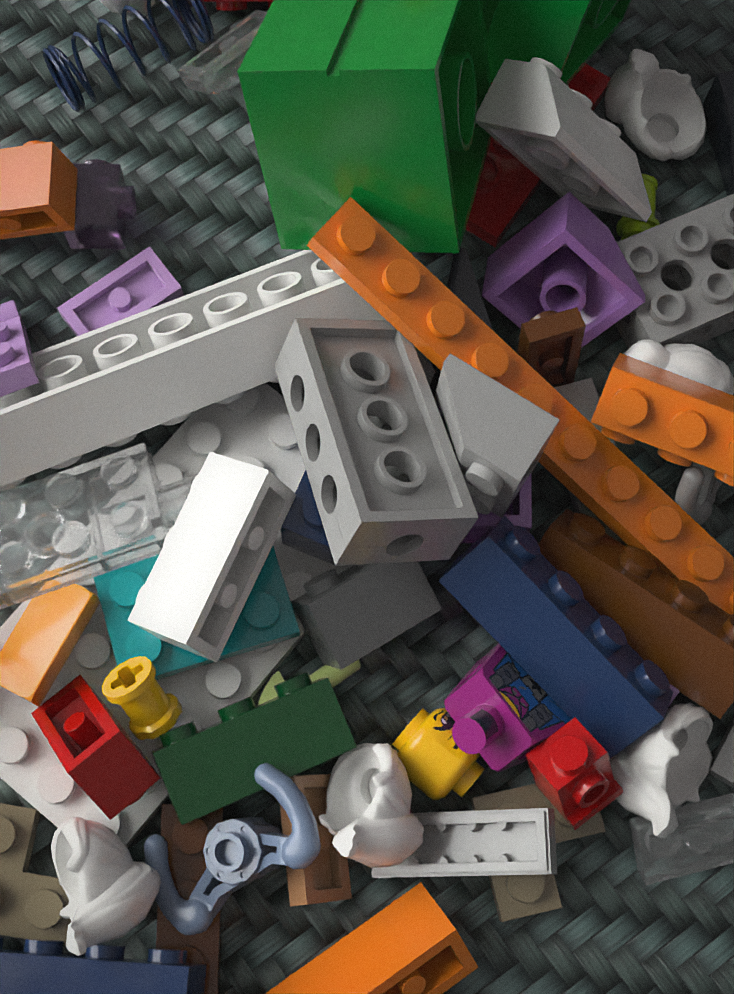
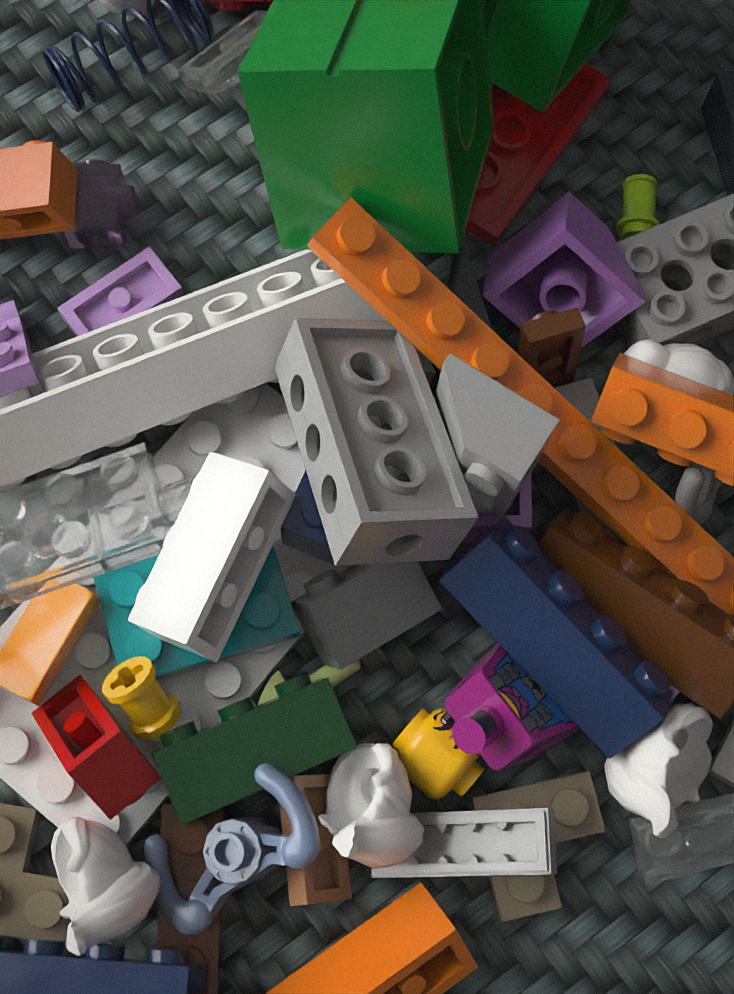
white slope [476,57,652,222] -> none
red brick [526,717,623,830] -> none
white hair [605,49,707,161] -> none

